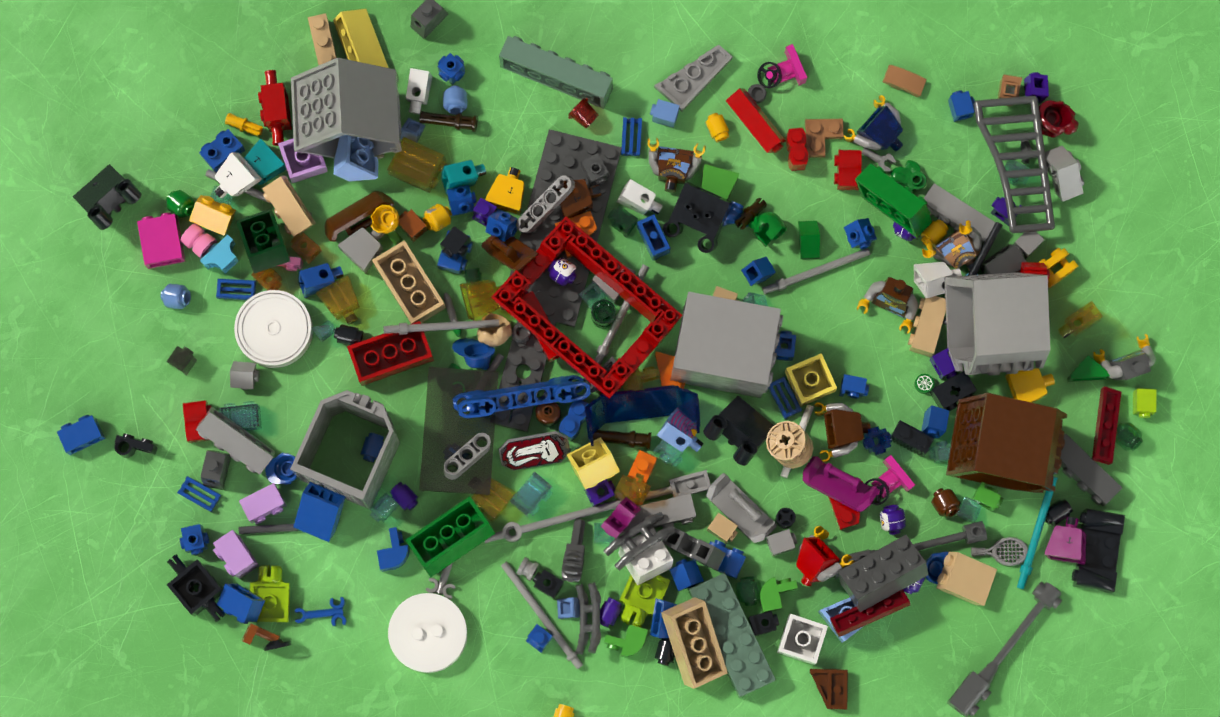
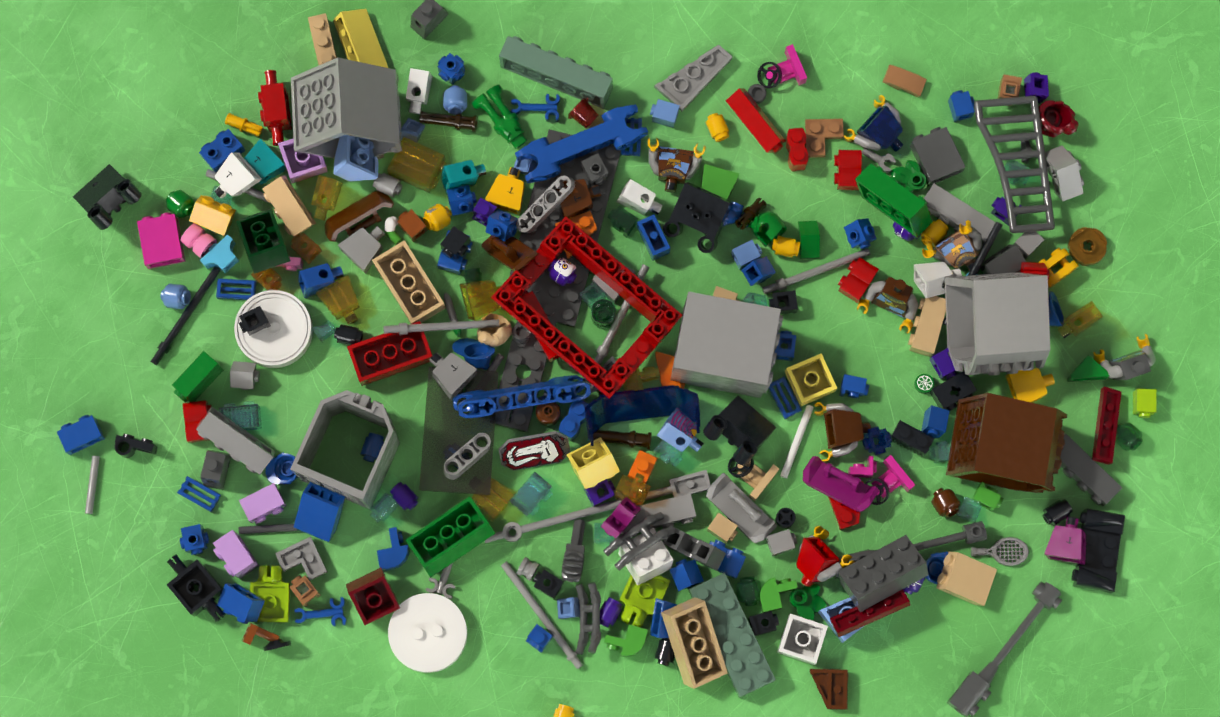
clear smoke brick [166,346,197,376] -> none
yellow hair [371,205,399,234] -> none
tan wheel [766,421,814,469] -> none
dark purple head [880,505,906,535] -> none
teal bar [1017,476,1058,589] -> none
none -> light grey bar [85,456,100,514]
none -> black bar [150,267,220,366]
none -> green brick [172,351,224,403]
none -> black brick [239,306,271,336]
none -> light grey plate [275,537,327,581]
none -> medium nougat window [290,575,321,607]
none -> clear yellow torso [311,175,343,221]
none -> dark red brick [346,568,400,625]
none -> light grey brick [373,173,402,197]
none -> light grey torso [429,353,477,400]
none -> green piece [471,85,528,149]
none -> blue bar [511,94,560,122]
none -> medium blue slope [514,158,538,175]
none -> blue piece [515,104,648,184]
none -> tan piece [728,457,779,501]
none -> medium blue brick [731,240,762,270]
none -> black brick [769,291,798,314]
none -> yellow brick [772,236,800,258]
none -> green plate [789,583,827,621]
none -> red brick [838,257,879,303]
none -> dark pink bracket [848,456,877,478]
none -> dark grey brick [910,127,965,186]
none -> blue hat [1048,291,1065,327]
none -> pearl gold plate [1067,227,1107,266]

